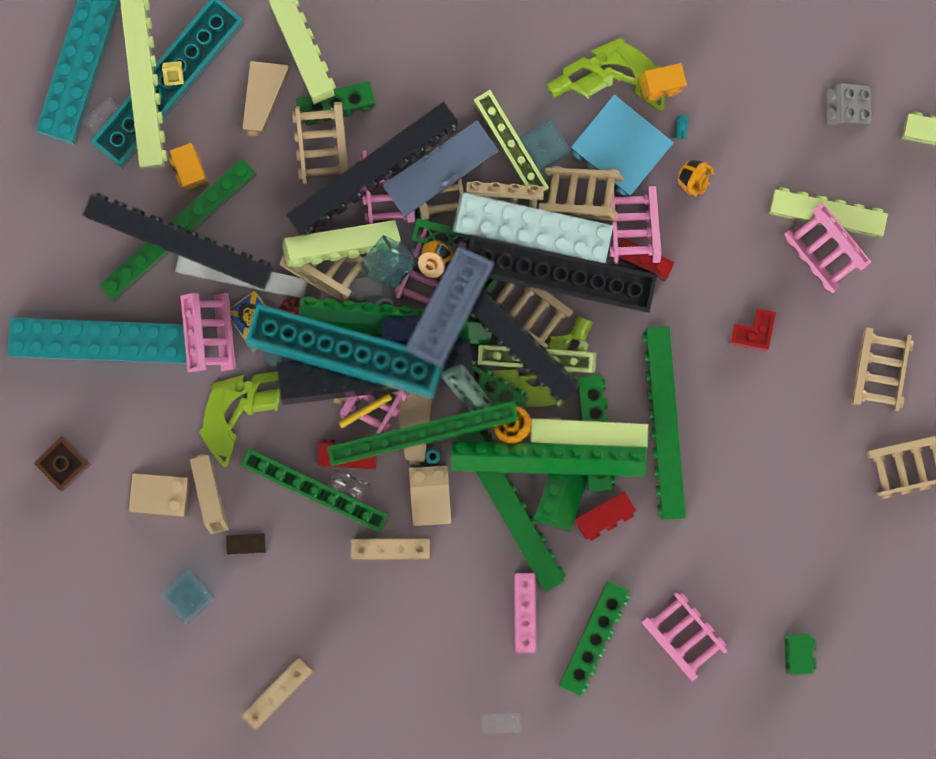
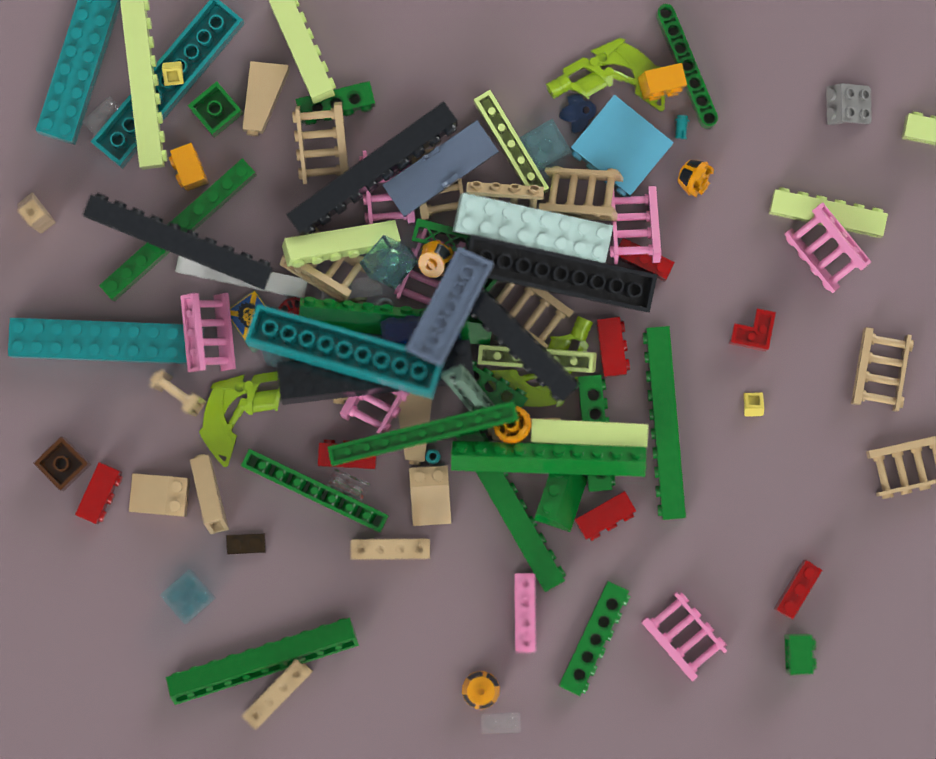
yellow bar [338,393,392,428] -> none
none -> tan slope [17,192,56,234]
none -> red brick [75,462,123,524]
none -> tan fence [150,370,207,417]
none -> green brick [166,618,359,705]
none -> green brick [187,81,243,138]
none -> light orange cone [462,671,500,709]
none -> dark blue plate [559,94,597,133]
none -> red brick [596,317,630,378]
none -> green beam [656,4,718,129]
none -> light yellow slope [744,392,764,417]
none -> red brick [774,560,823,620]

